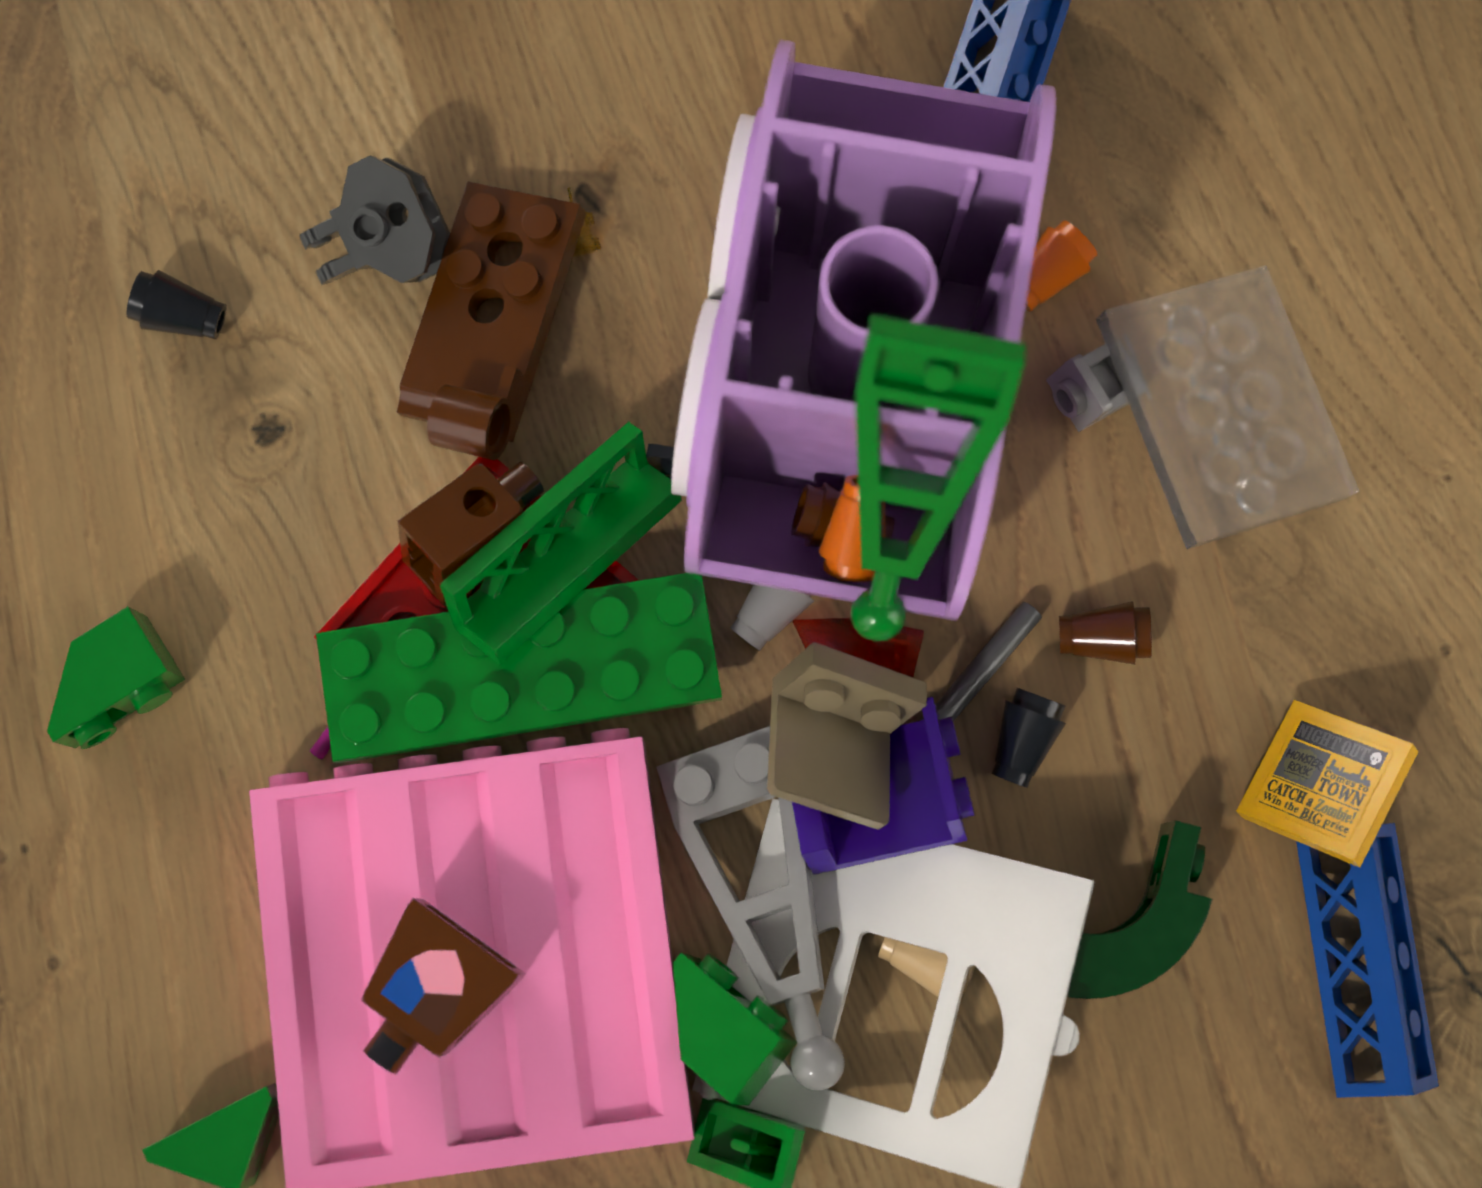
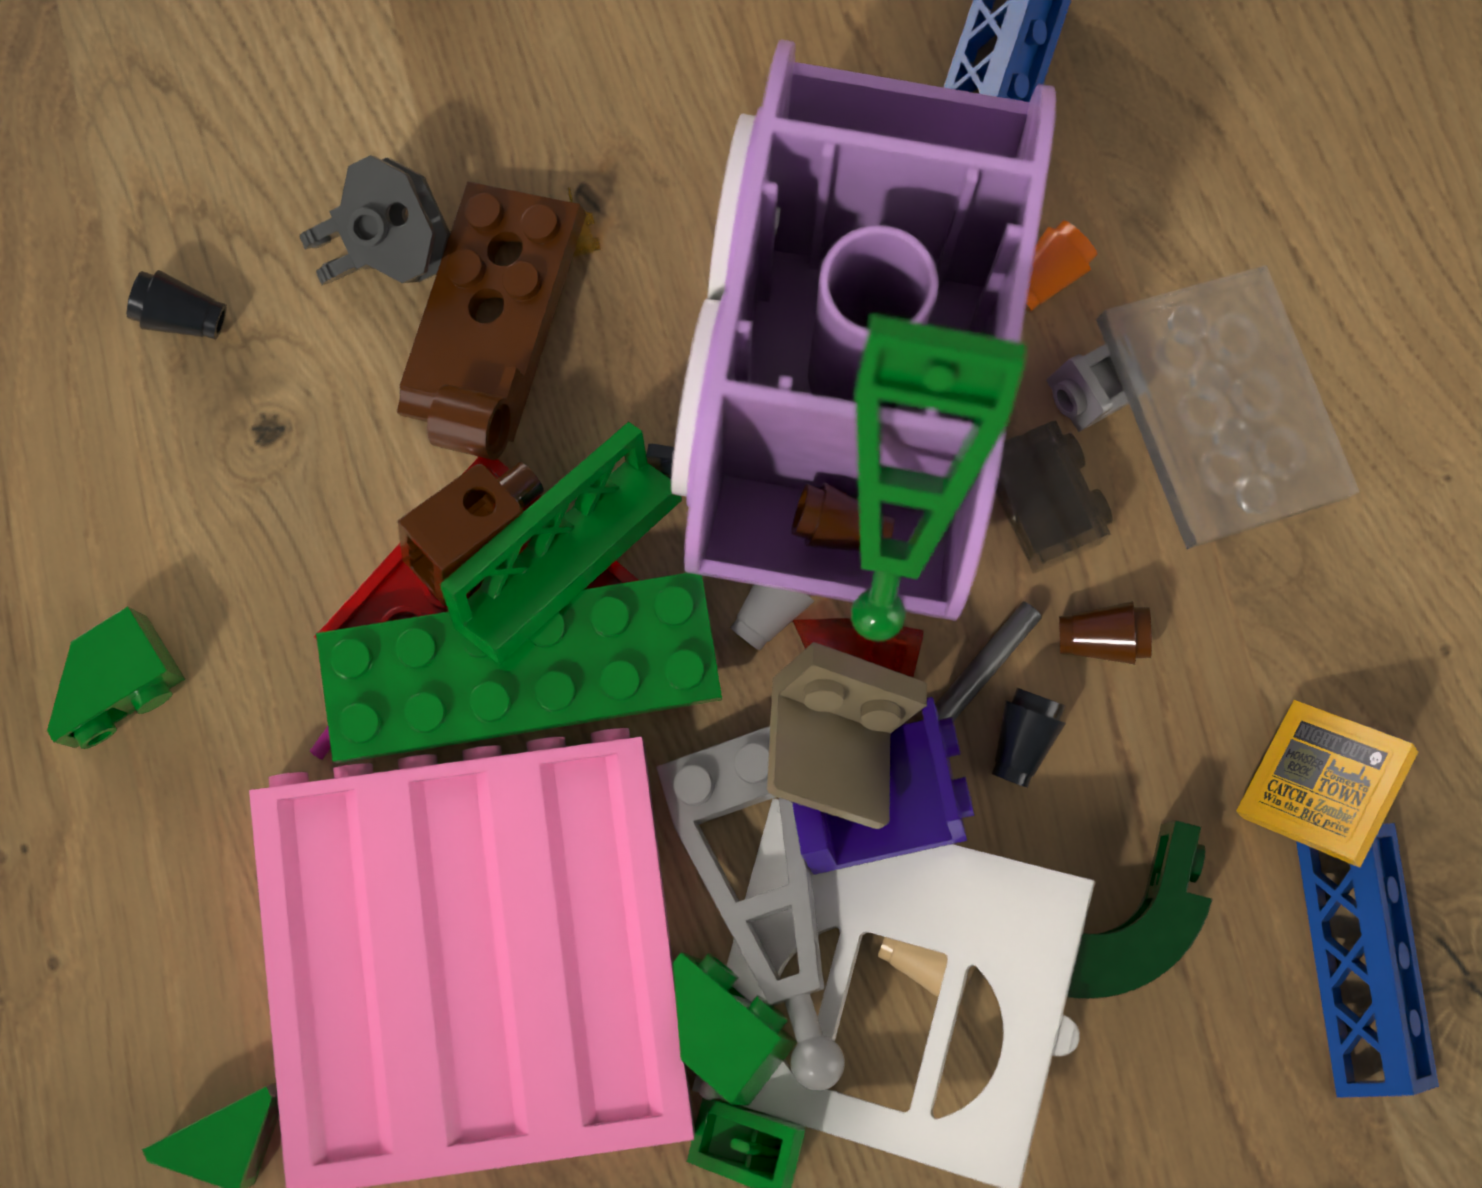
reddish brown torso [362,898,526,1074] -> none
orange cone [819,475,886,582] -> none
none -> clear smoke brick [994,421,1113,574]

